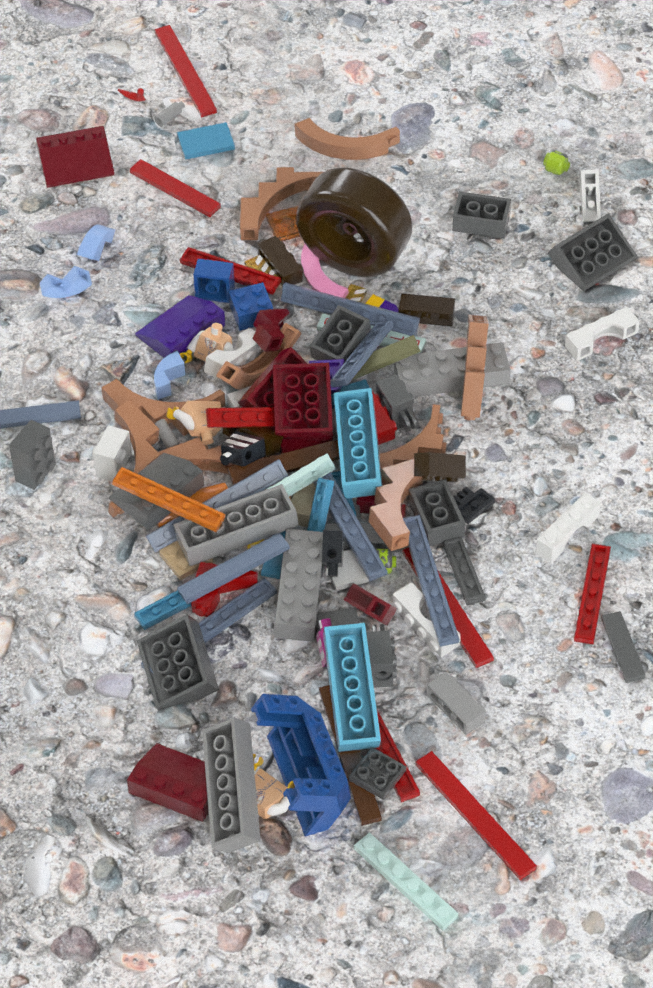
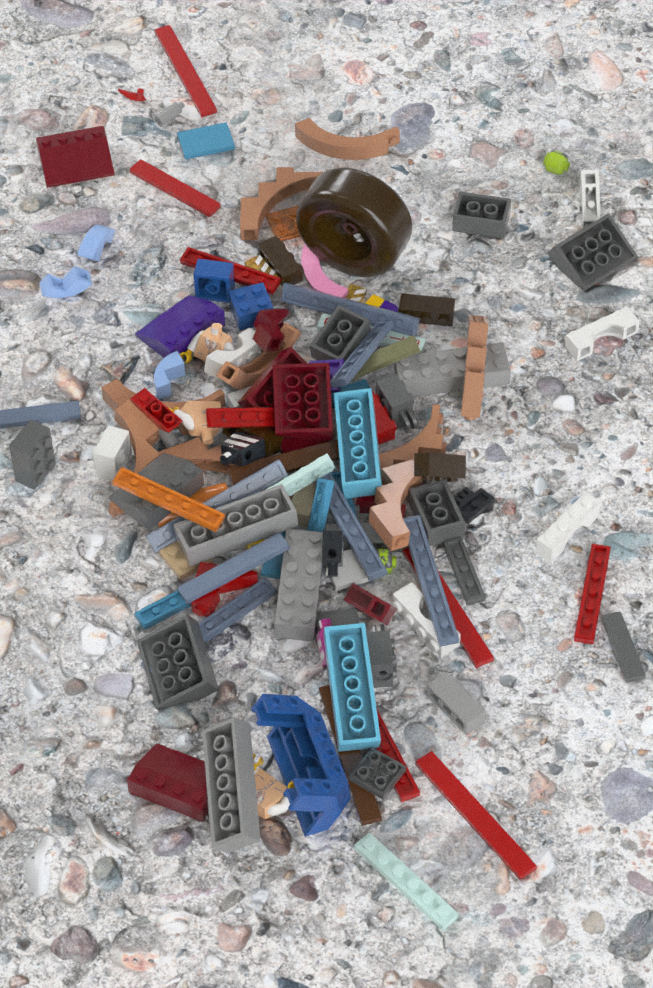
none -> red slope [130,387,183,433]

